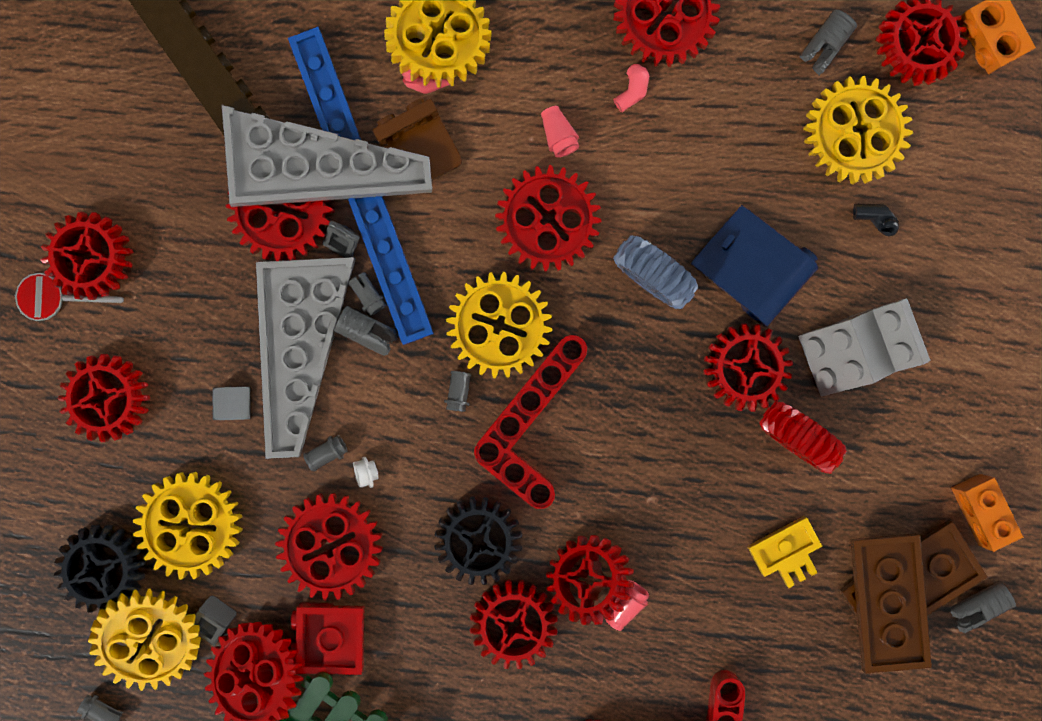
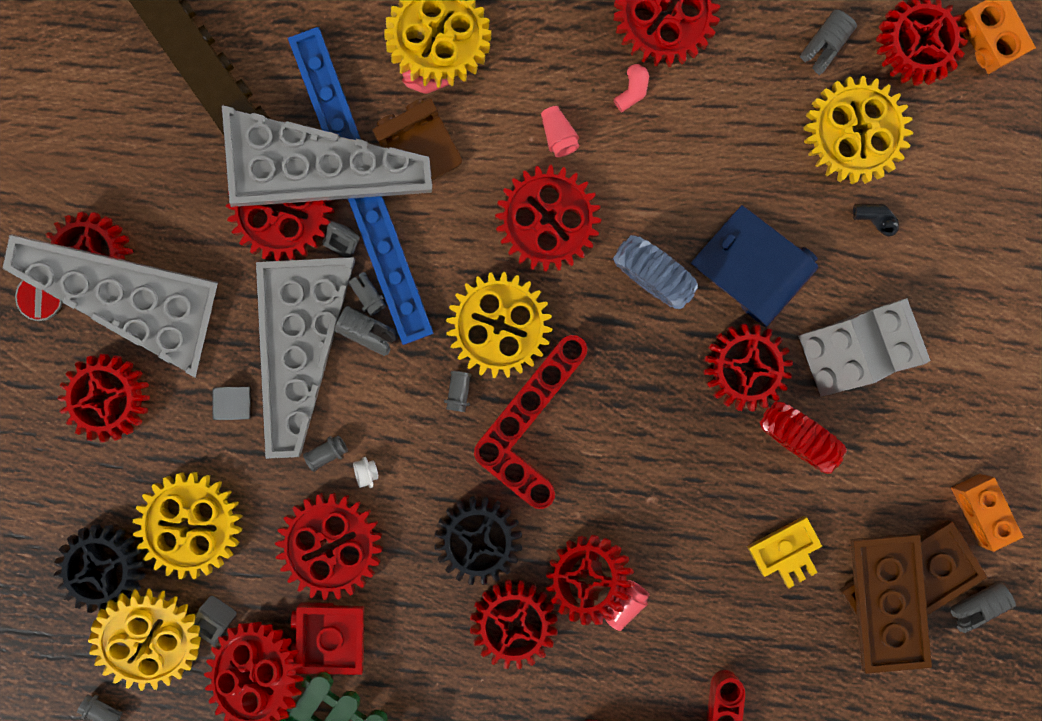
none -> light grey wing [3,234,218,378]

